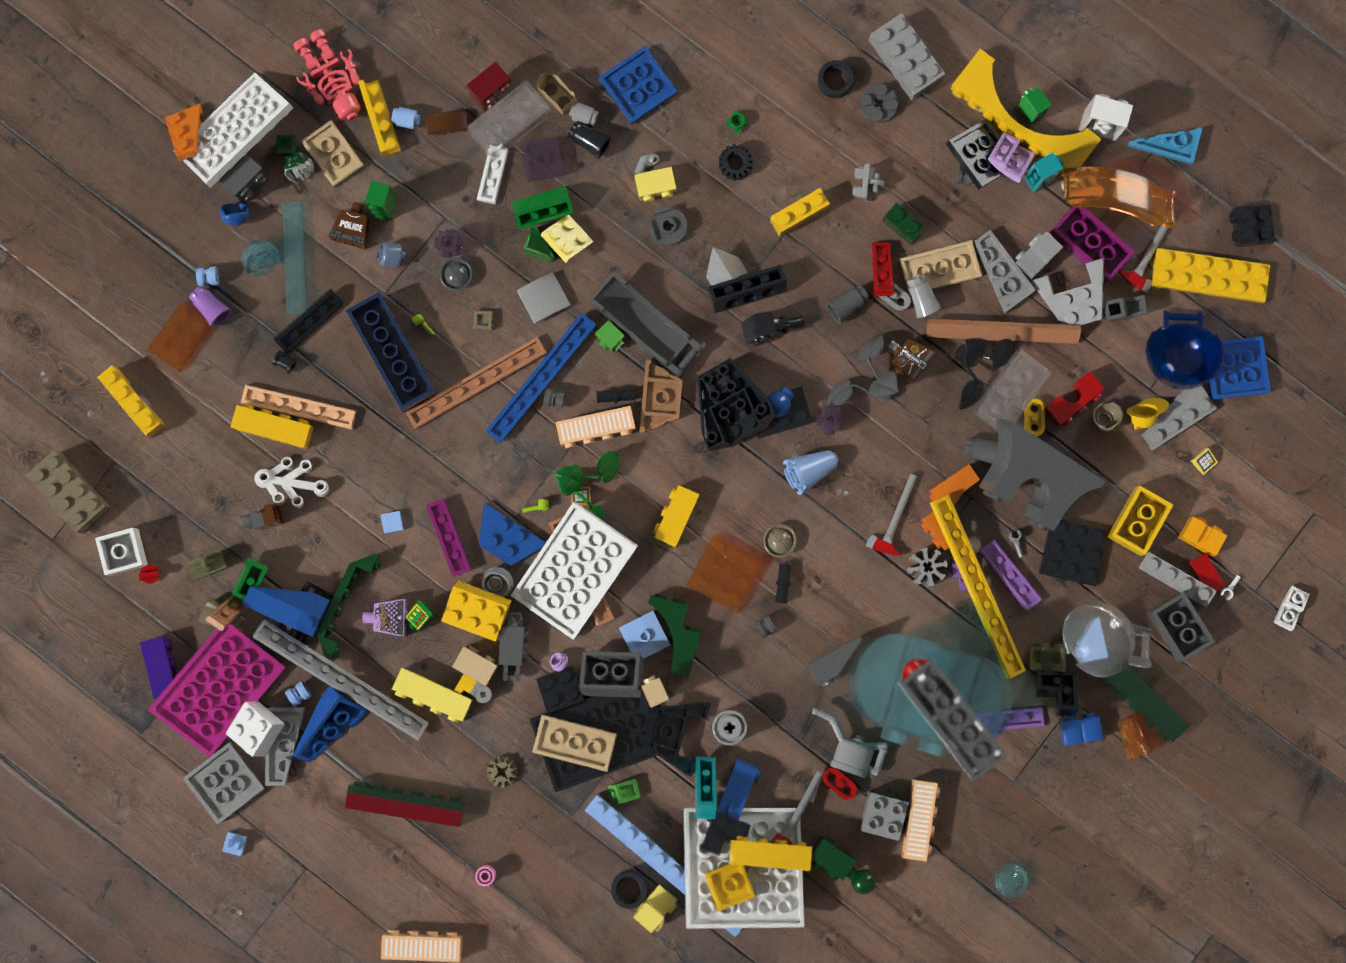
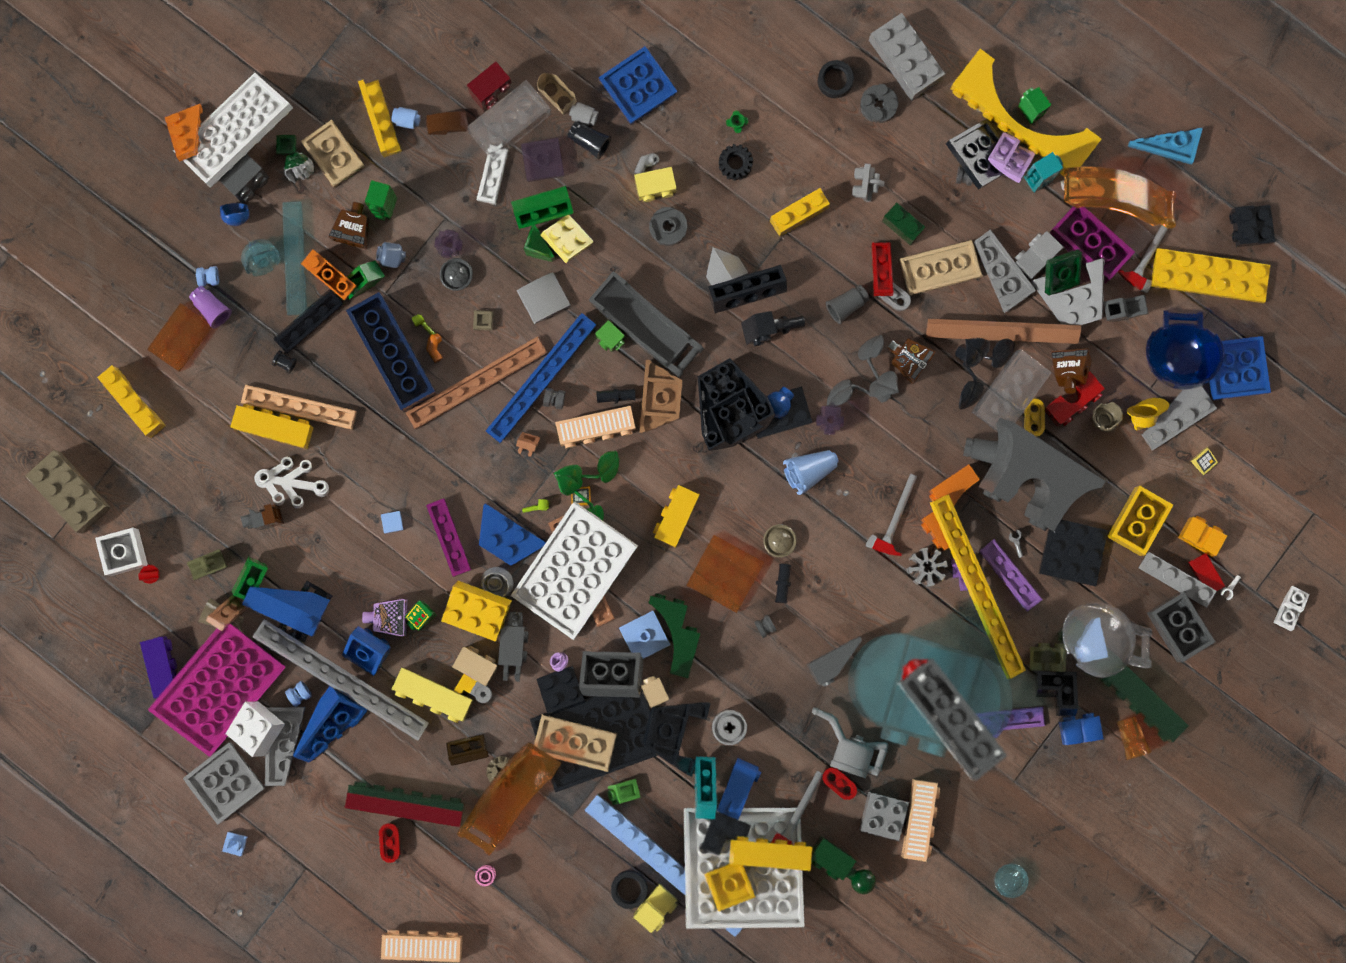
coral piece [293,29,361,121] -> none
dark green slope [317,554,382,661] -> none
light grey plant [907,274,942,318] -> none
white brick [1079,94,1133,142] -> none
none -> orange slope [301,249,357,300]
none -> blue brick [342,626,391,676]
none -> green slope [347,260,385,300]
none -> red plate [379,823,401,863]
none -> orange arm [426,334,443,363]
none -> dark brown slope [446,734,489,766]
none -> clear orange windscreen [457,742,561,855]
none -> nougat tile [516,432,540,456]
none -> dark green tile [1045,249,1082,296]
none -> reddish brown torso [1052,348,1092,394]

